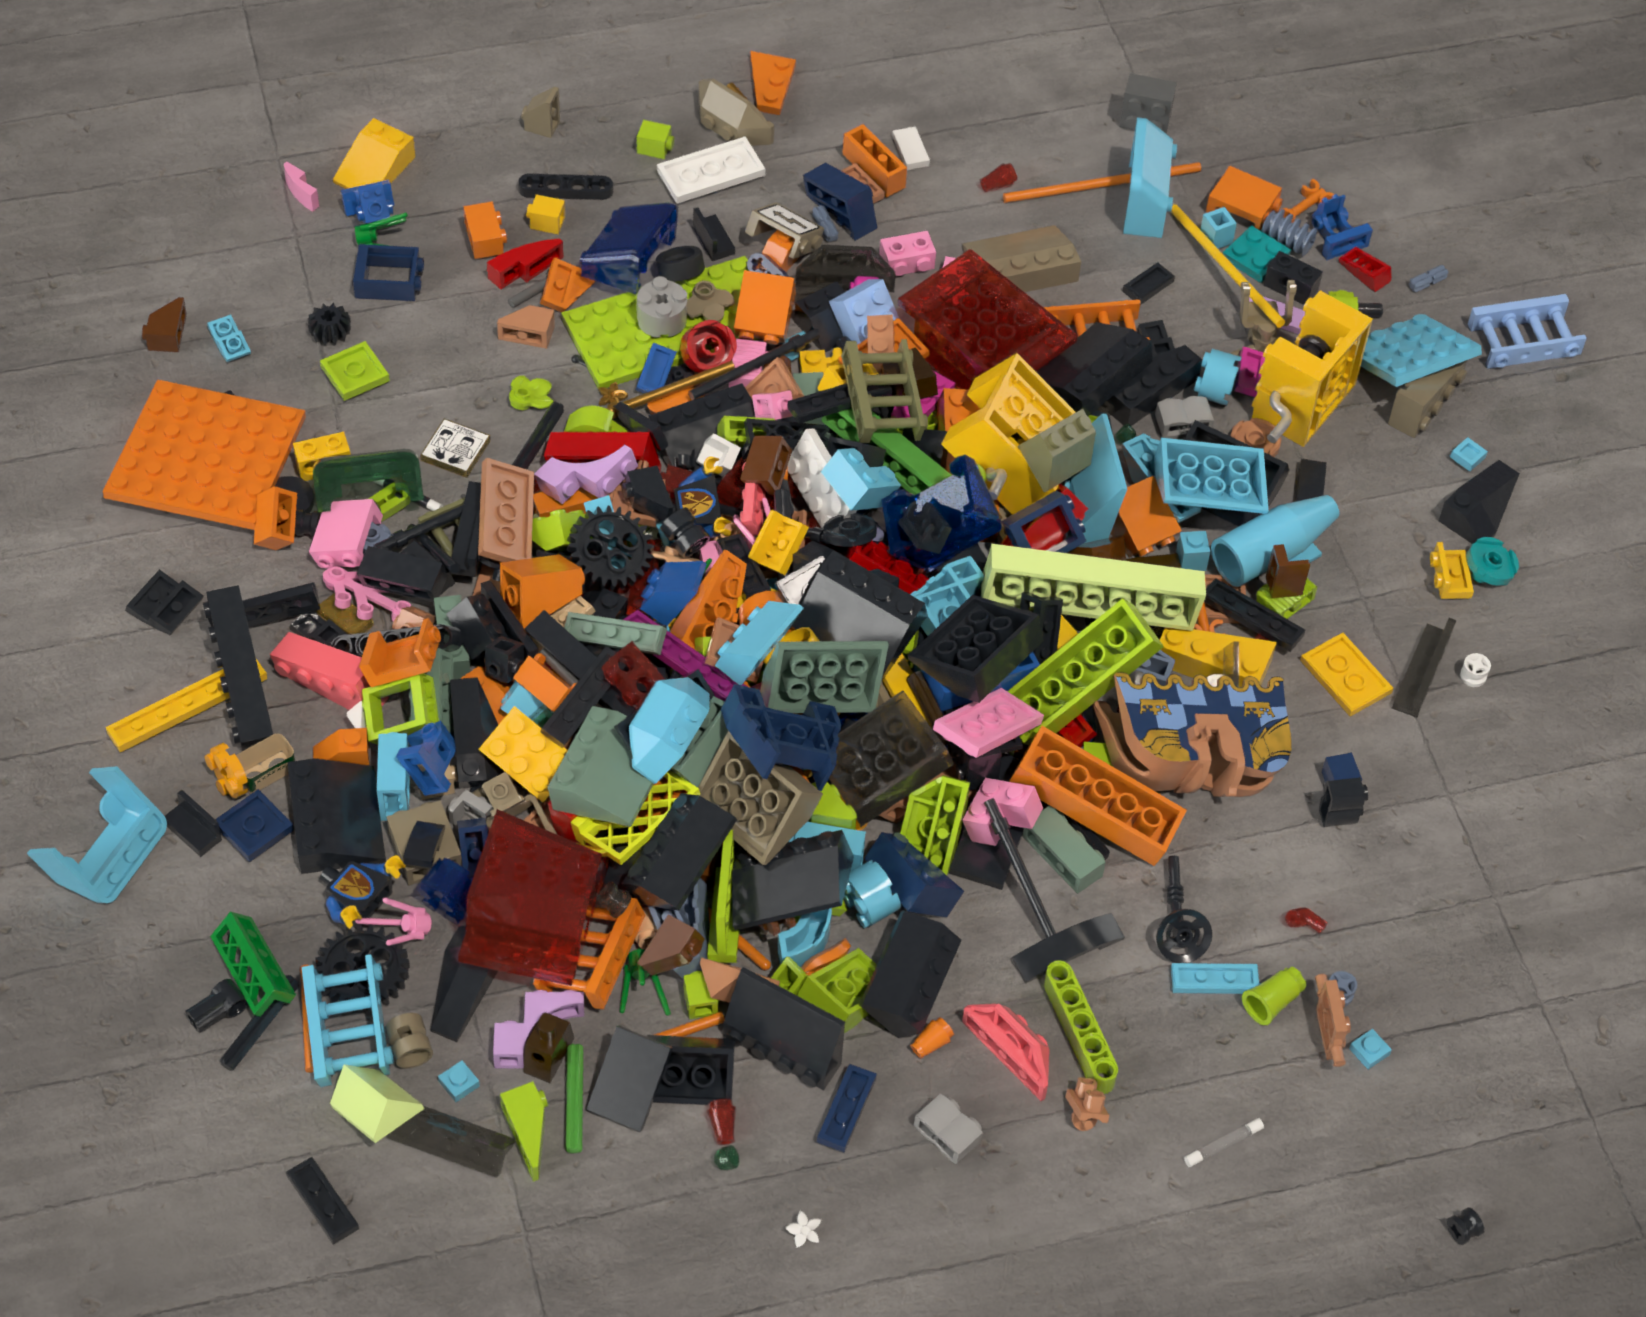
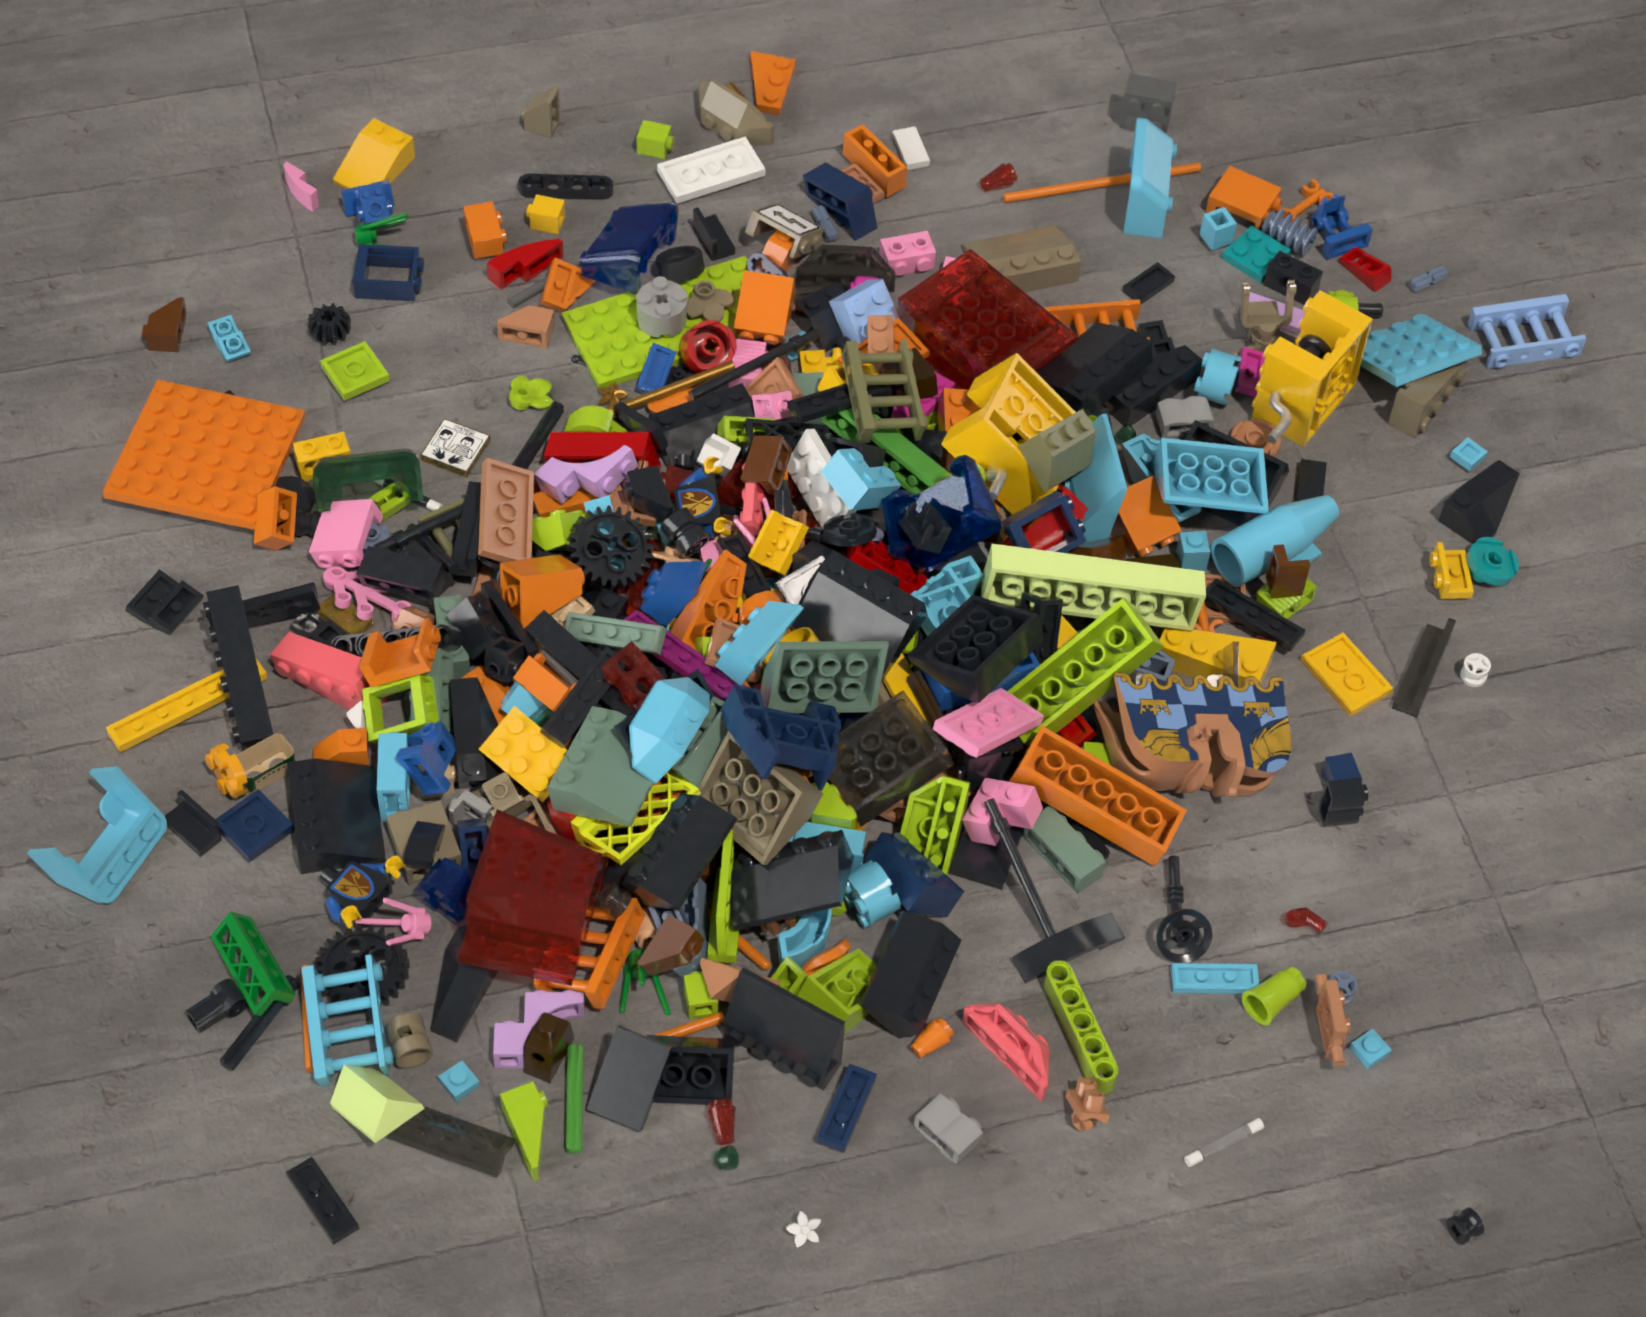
yellow piece [1171,204,1285,328] -> none

